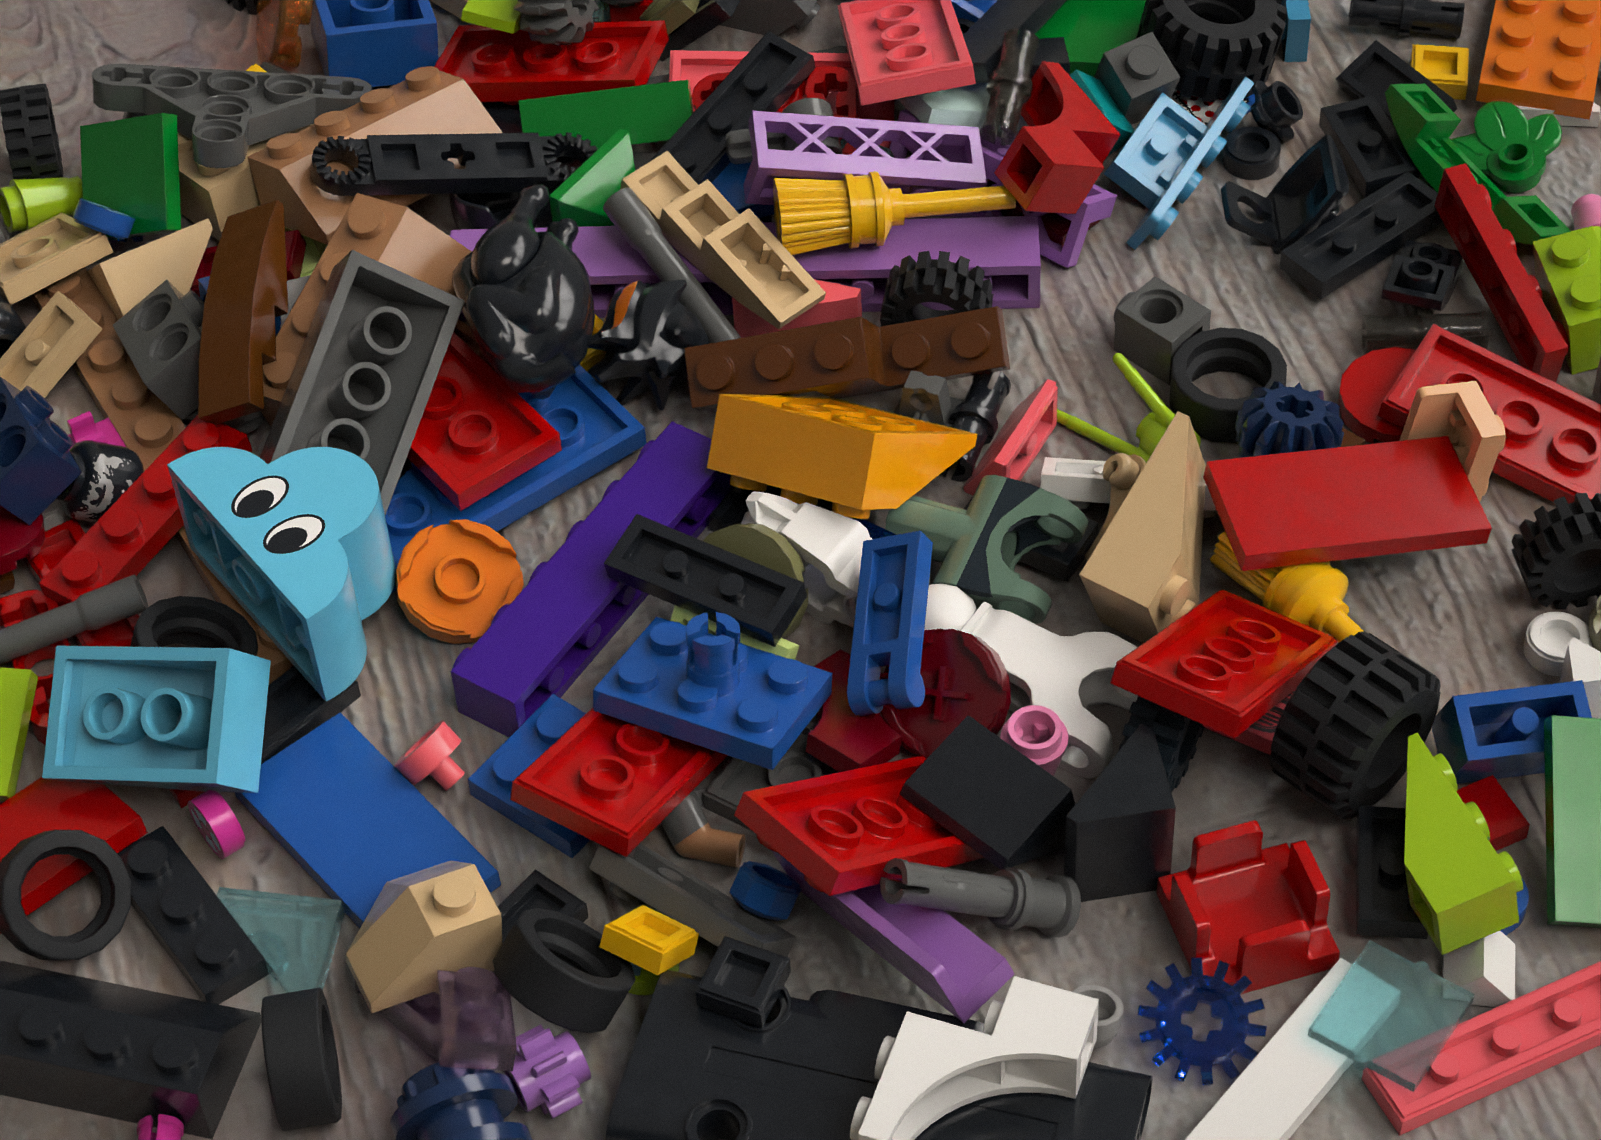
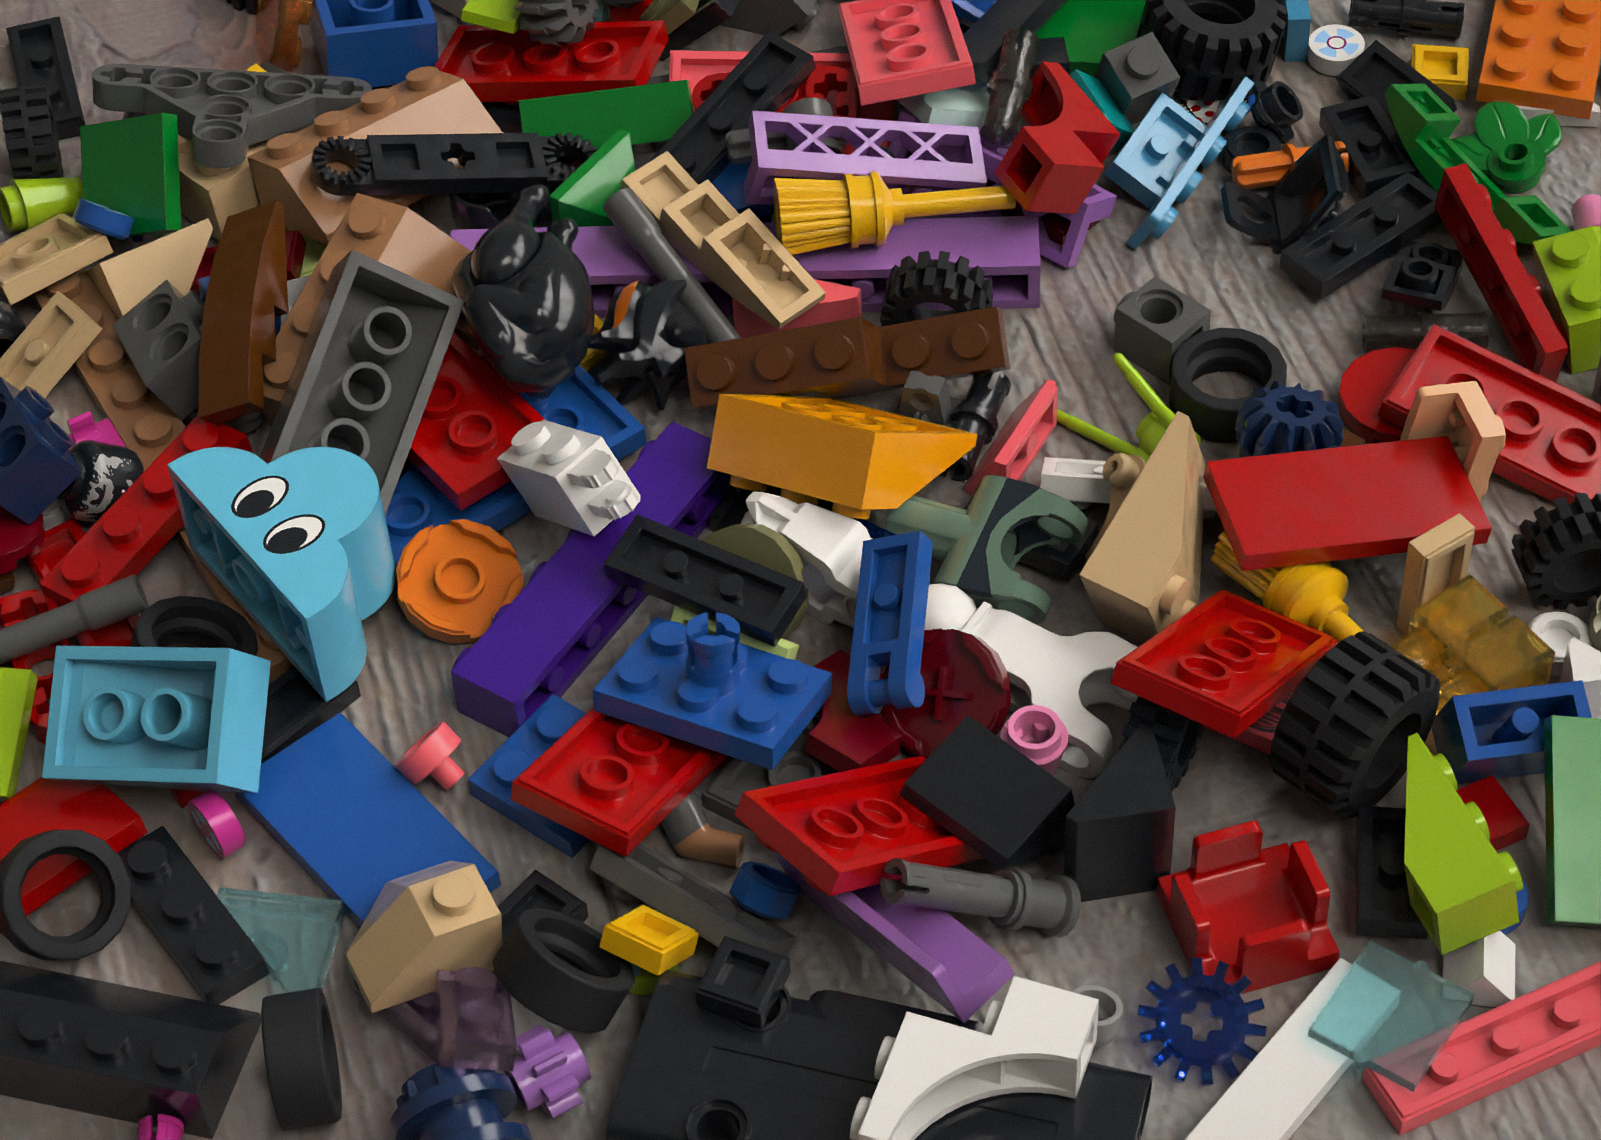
none -> black tile [6,17,86,140]
none -> white hinge [497,420,641,536]
none -> orange axle [1231,141,1349,189]
none -> white tile [1307,24,1365,76]
none -> clear yellow hips [1391,574,1555,715]
none -> tan tile [1396,513,1475,640]

